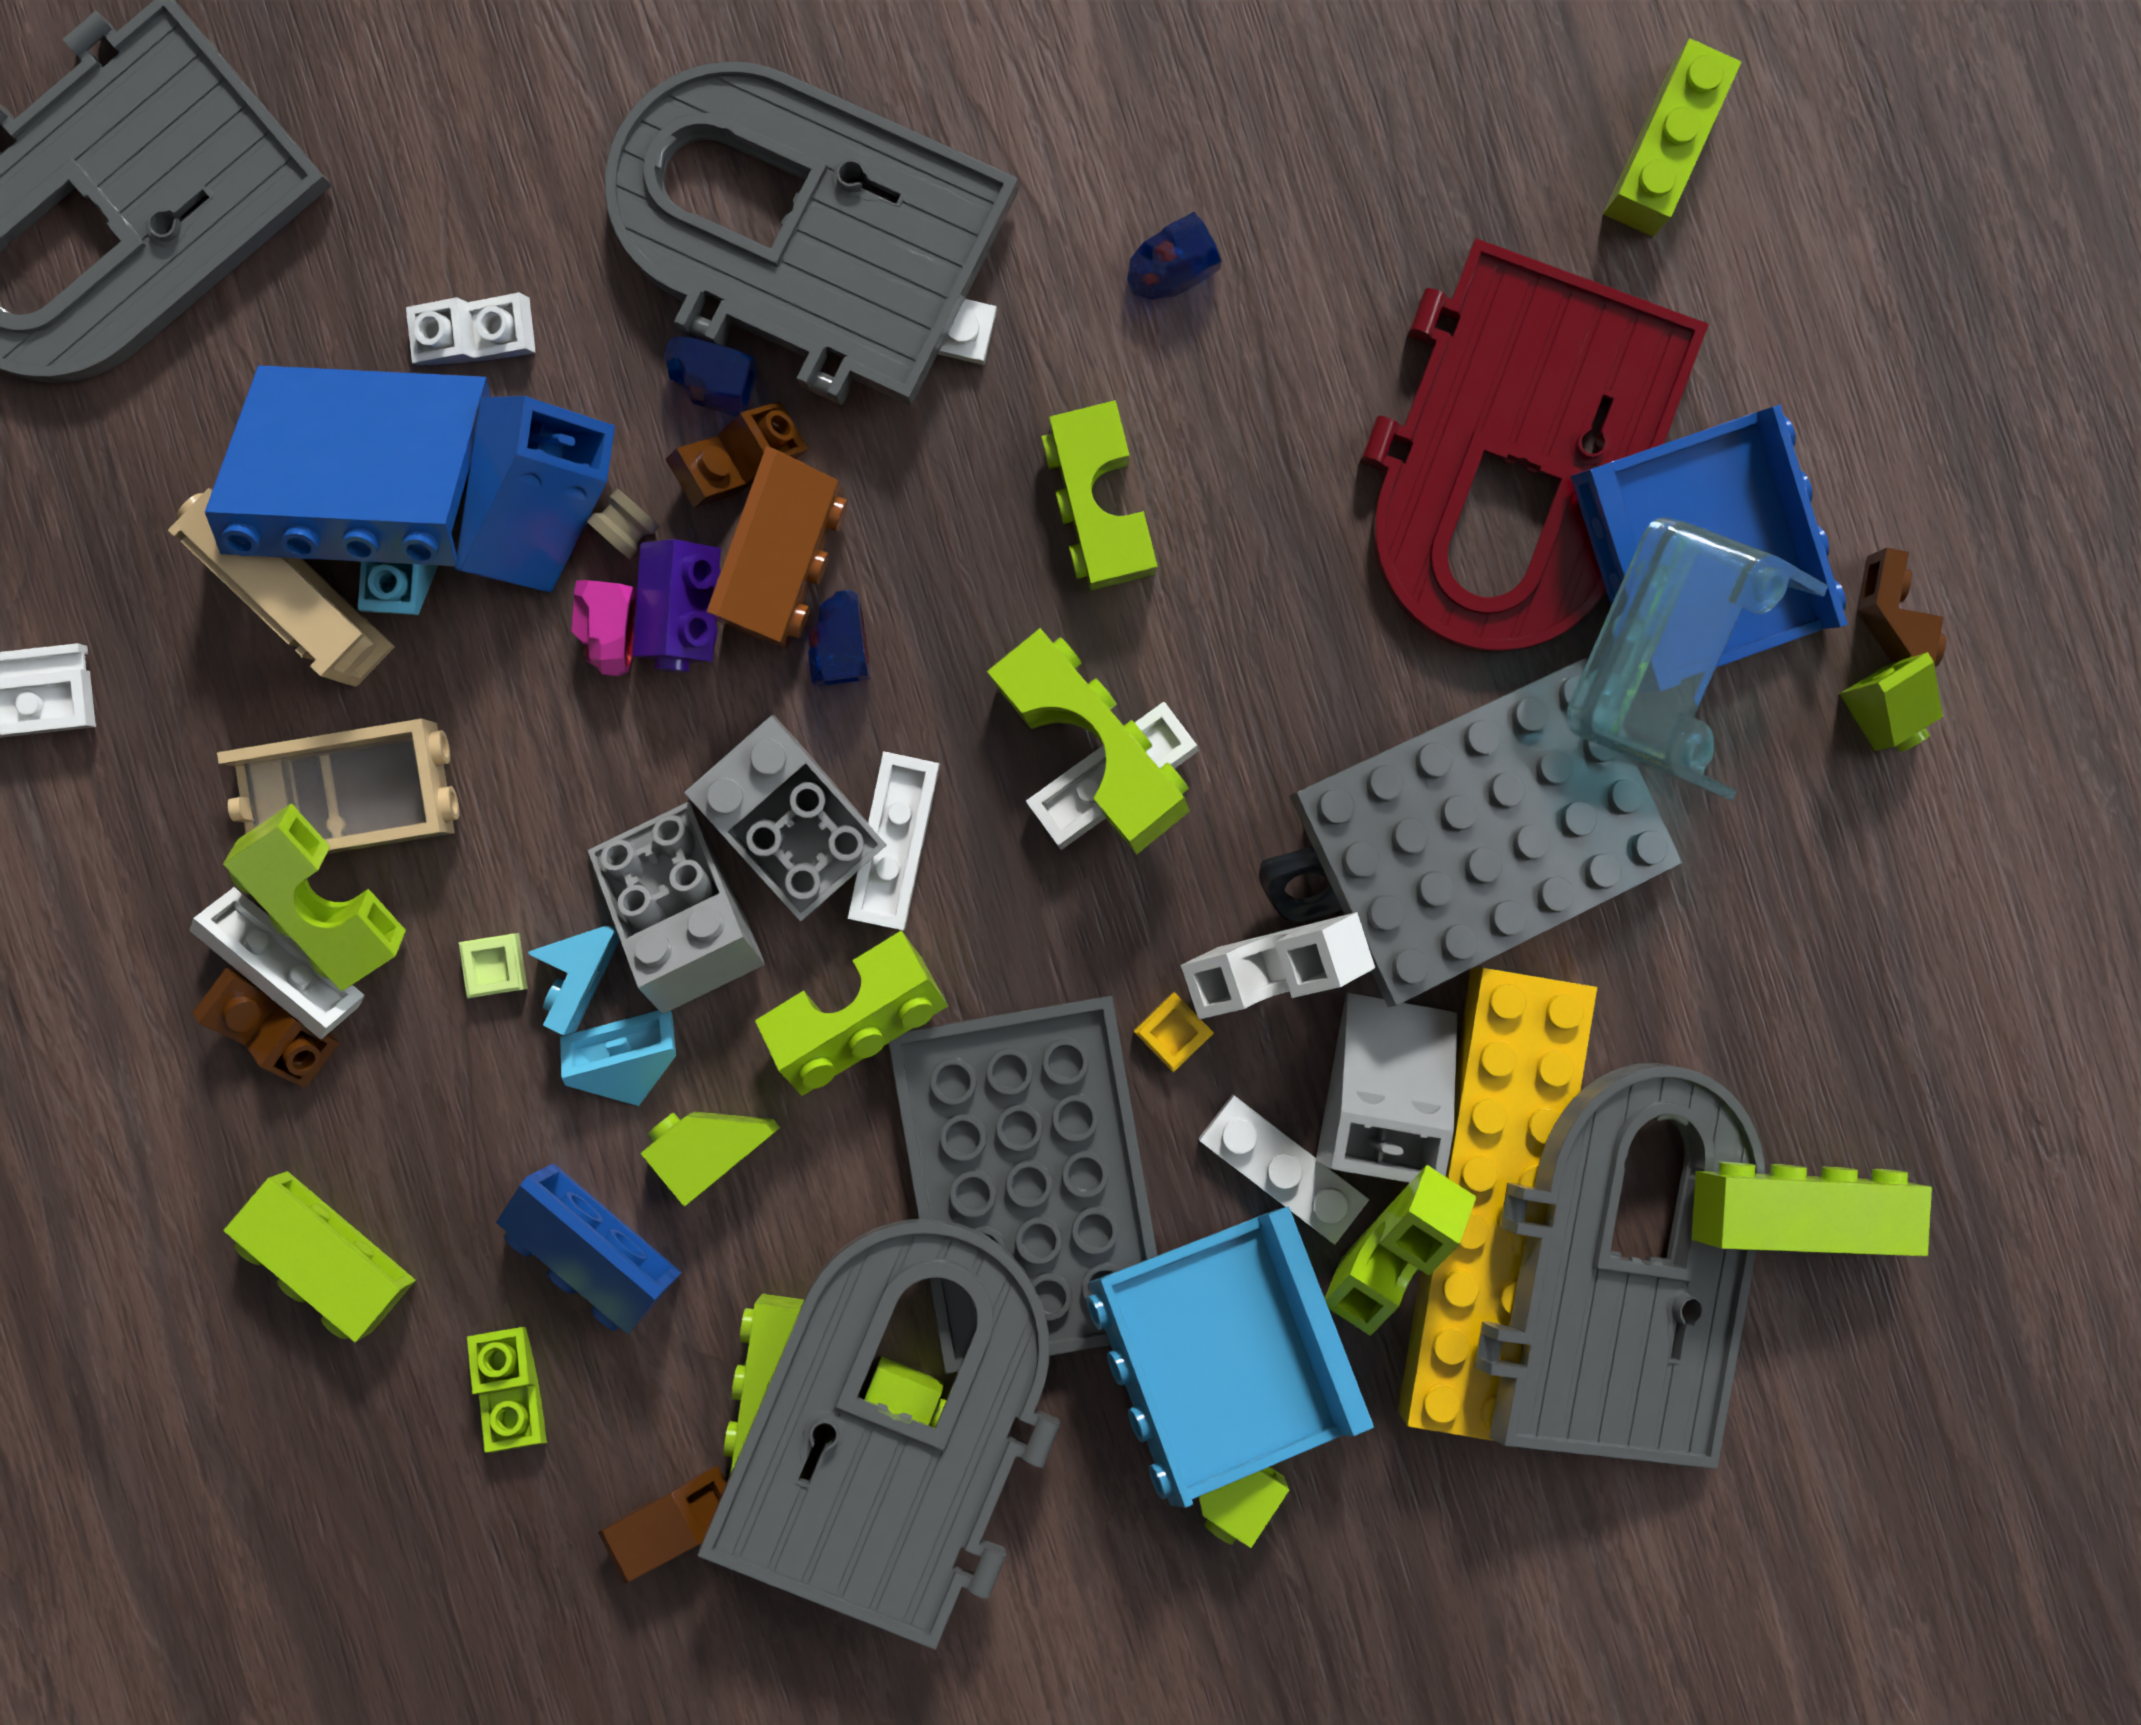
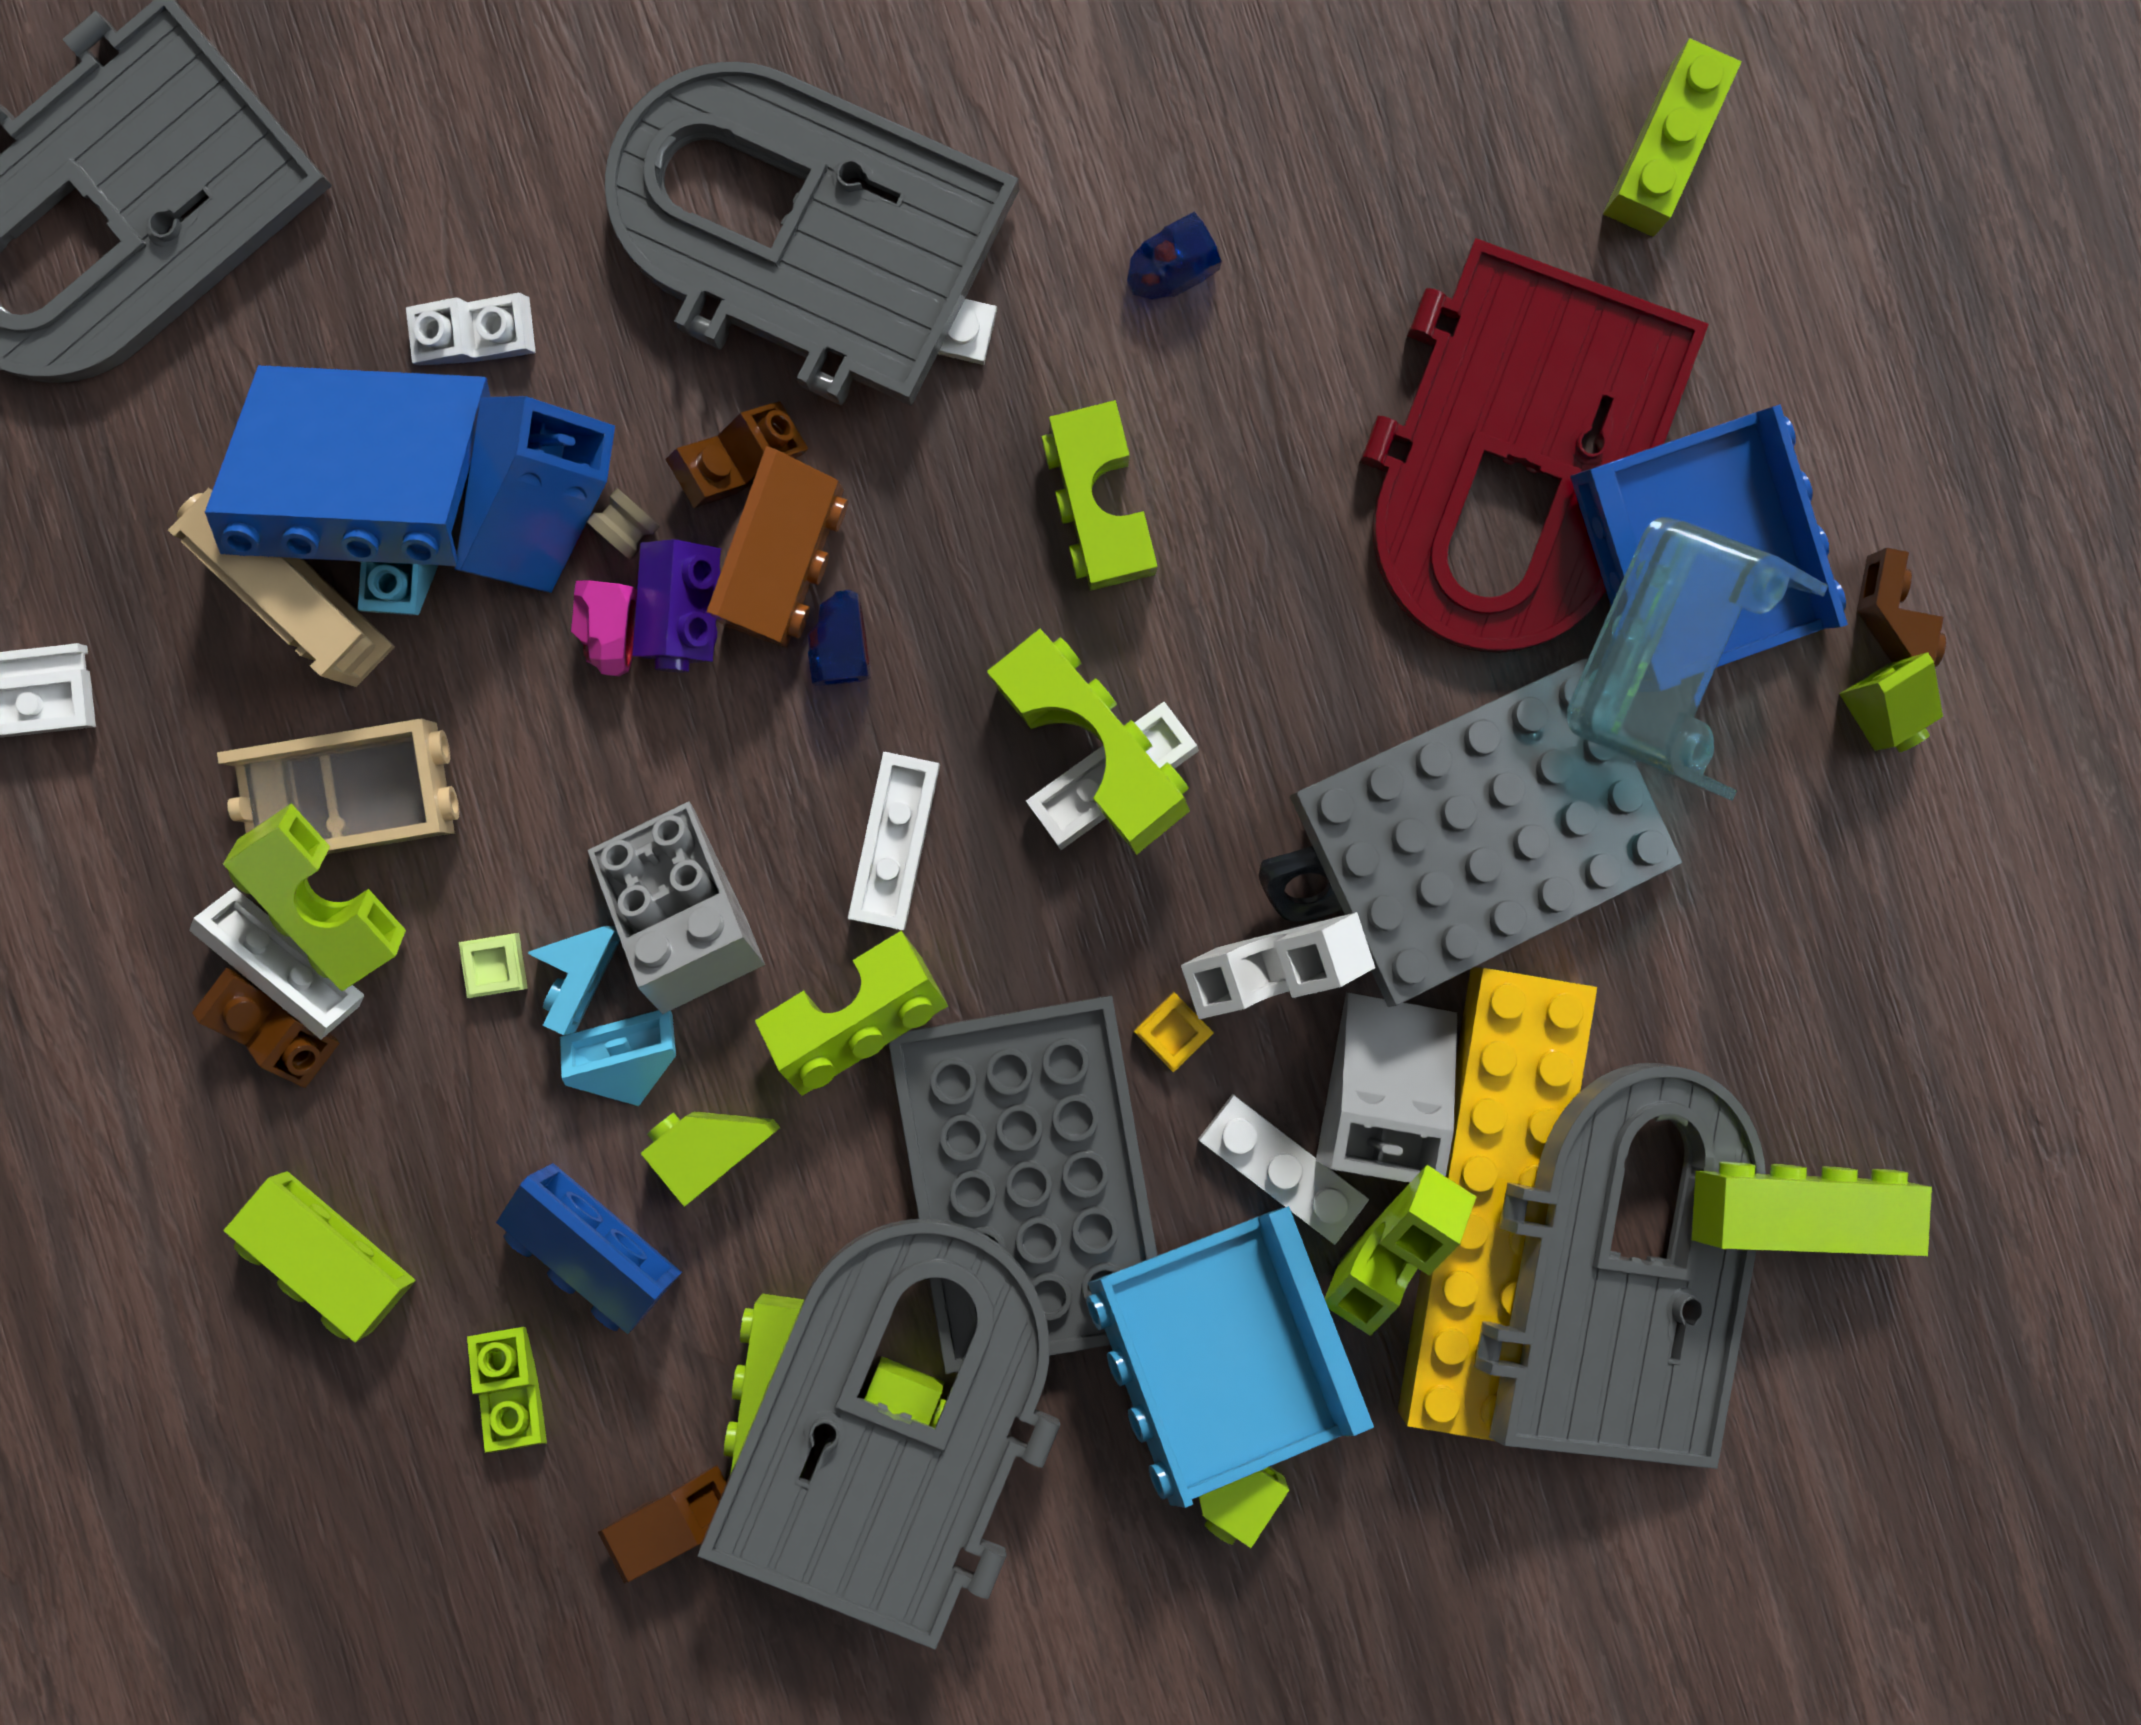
clear blue rock [663,336,757,417] -> none
light grey slope [684,715,887,921] -> none

